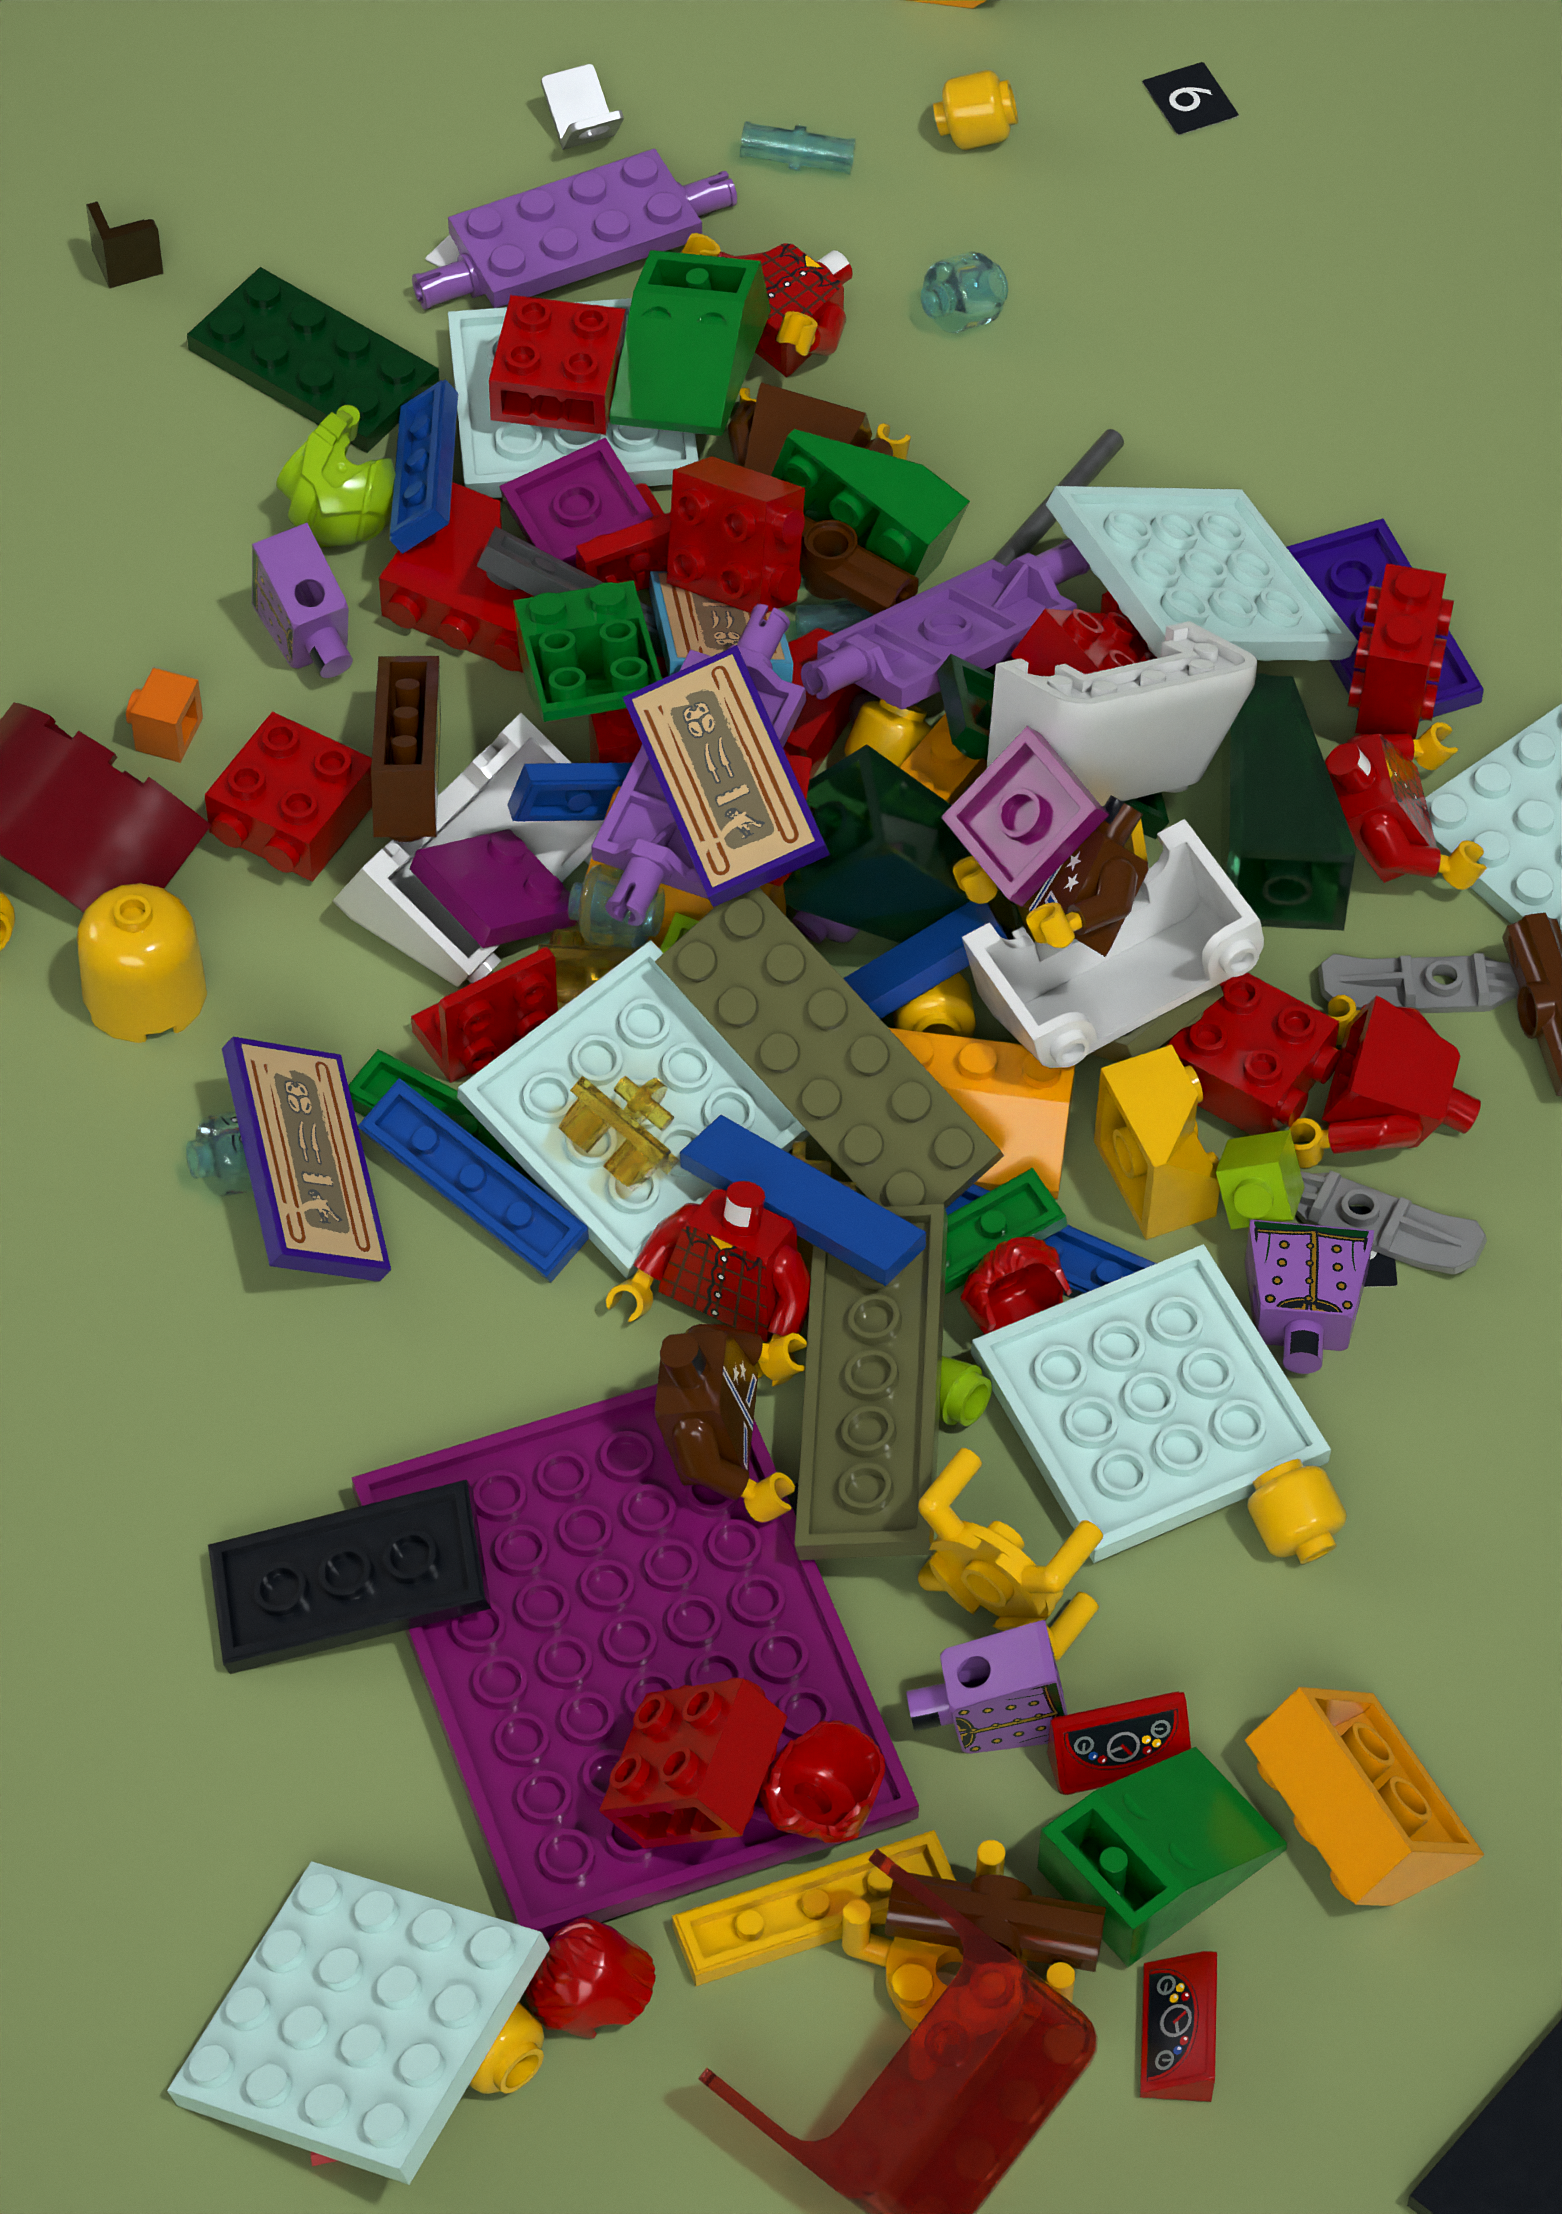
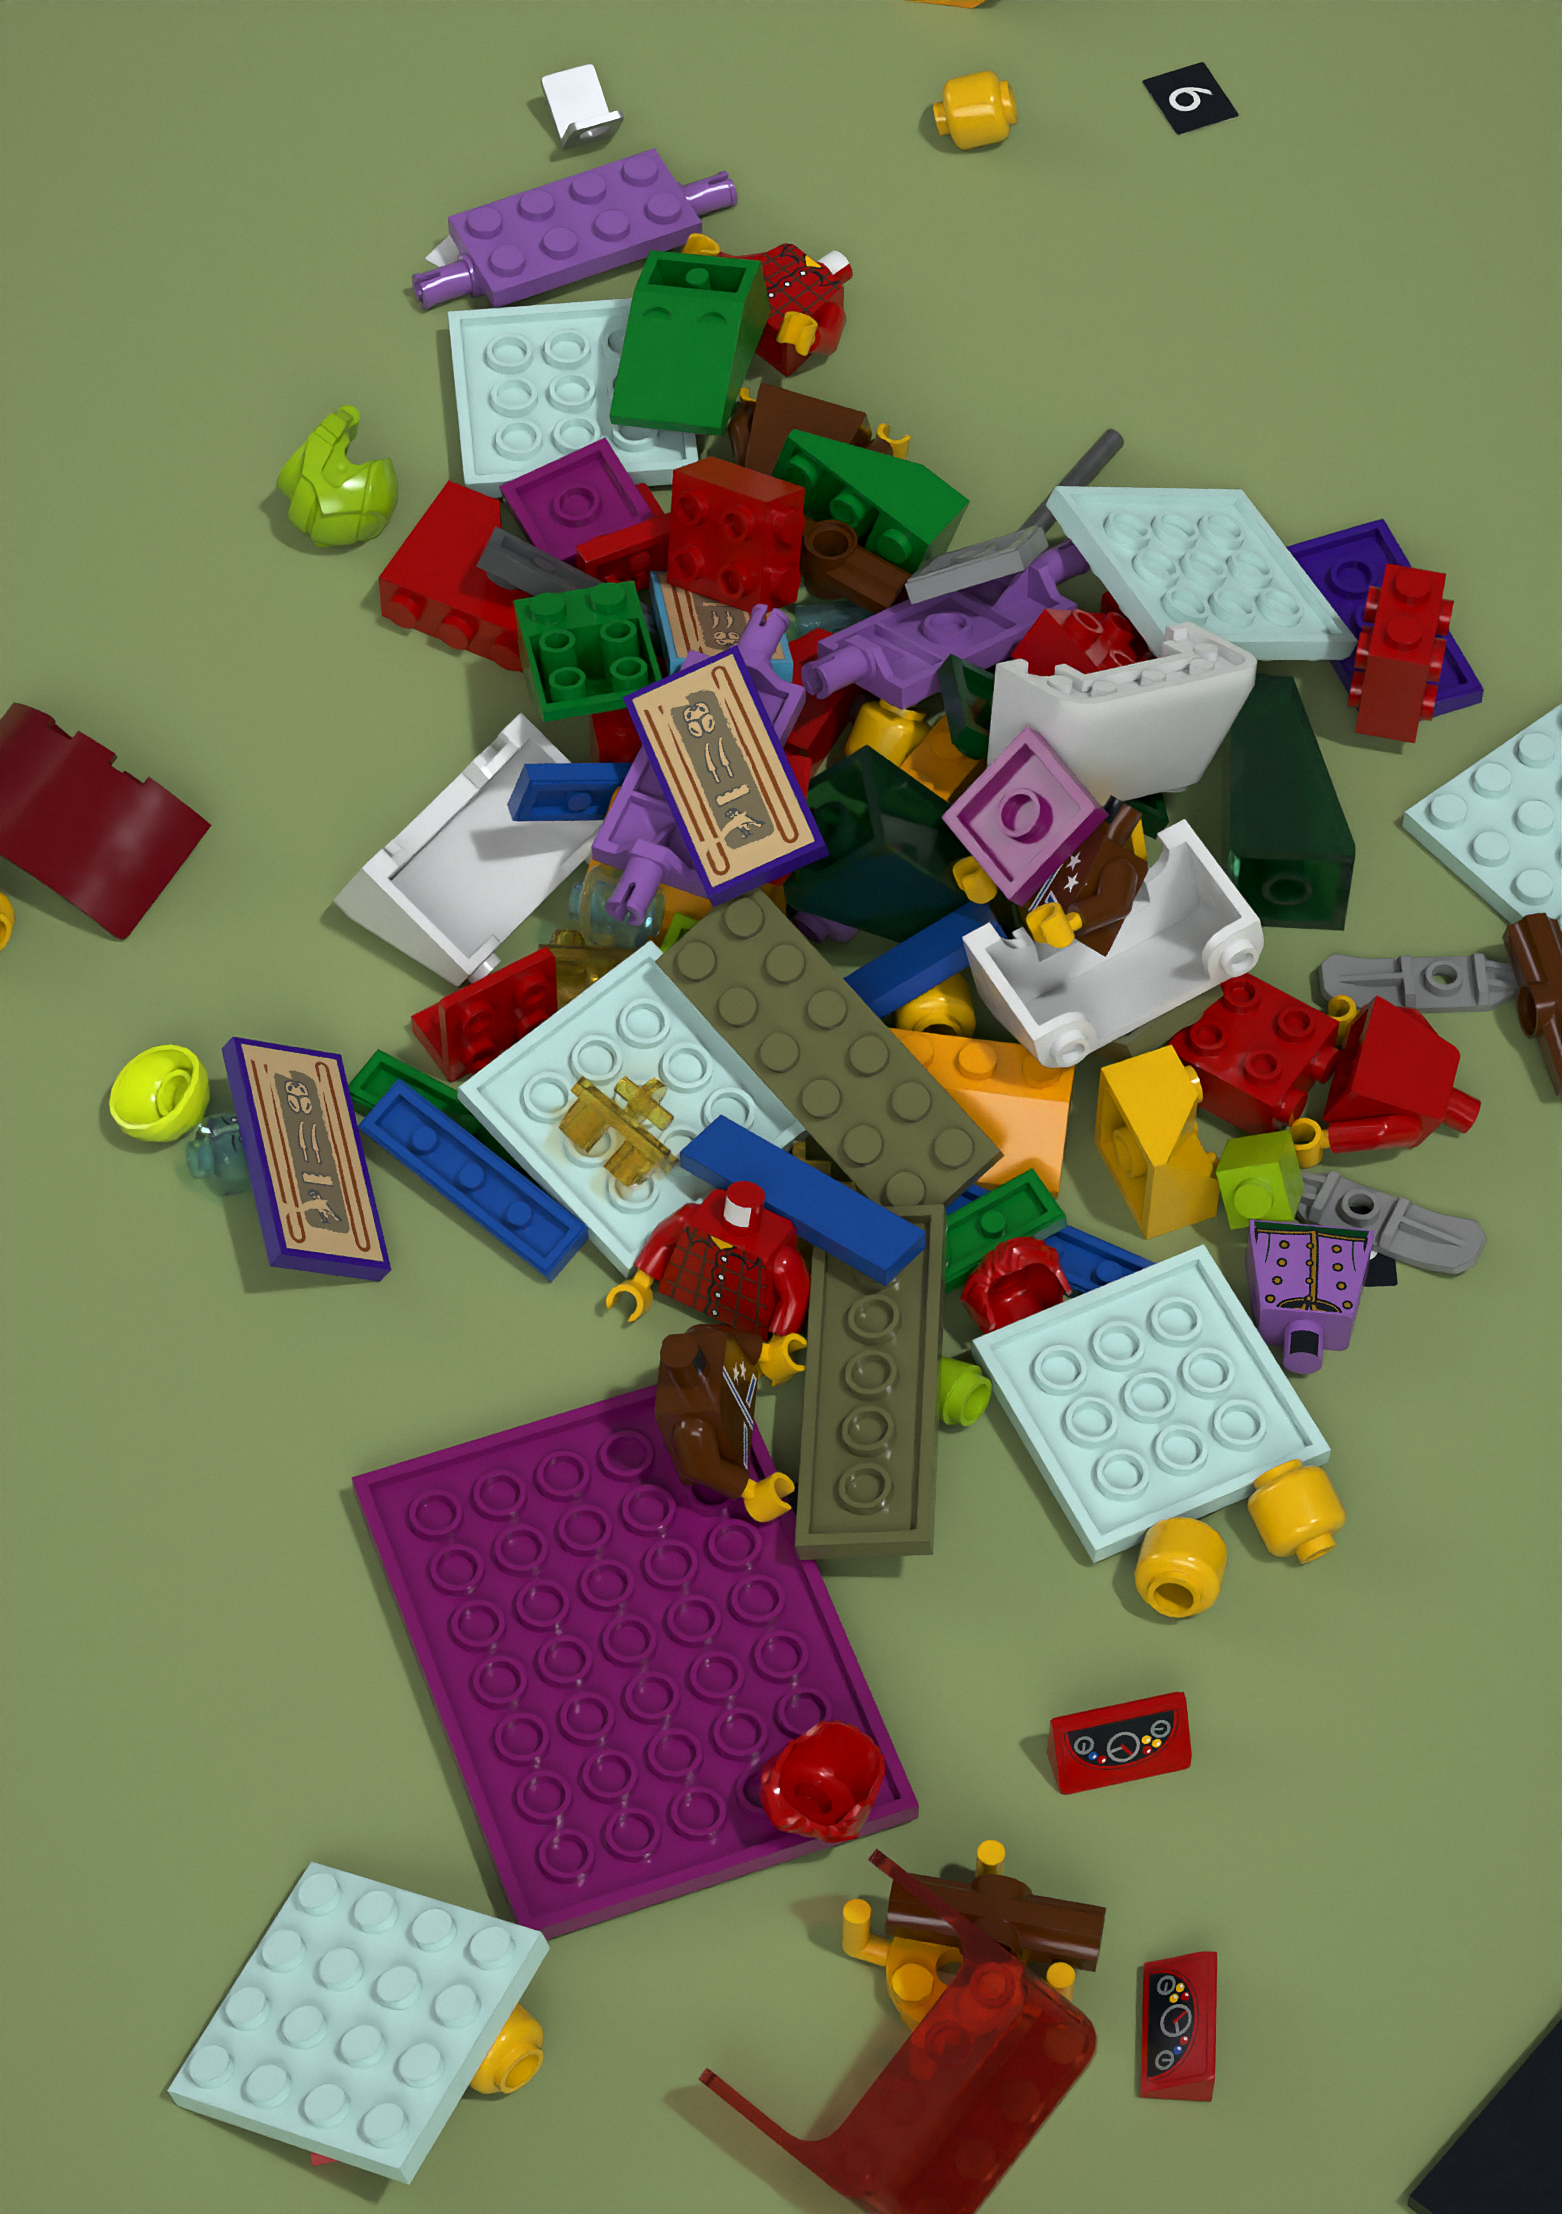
yellow cylinder [77,883,207,1043] -> none
dark brown panel [86,201,164,289] -> none
orange plate [126,668,203,763] -> none
dark green plate [187,267,440,453] -> none
red brick [204,711,372,882] -> none
black tile [208,1479,491,1674] -> none
medium lavender torso [252,523,353,678] -> none
reddish brown brick [371,656,441,842] -> none
blue tile [389,379,458,554] -> none
magenta plate [409,829,583,948] -> none
red brick [489,295,626,435] -> none
red hair [524,1917,656,2039] -> none
red brick [599,1678,788,1849] -> none
yellow tile [672,1830,956,1986] -> none
clear light blue pin [740,121,856,175] -> none
medium lavender torso [906,1620,1068,1754] -> none
yellow plate [918,1448,1103,1662] -> none
clear light blue head [921,251,1008,333] -> none
green slope [1037,1747,1288,1968] -> none
light orange slope [1245,1687,1484,1906] -> none
red torso [1325,722,1487,890] -> none
none -> neon yellow piece [109,1044,210,1142]
none -> light grey tile [905,525,1049,604]
none -> yellow head [1134,1517,1228,1618]

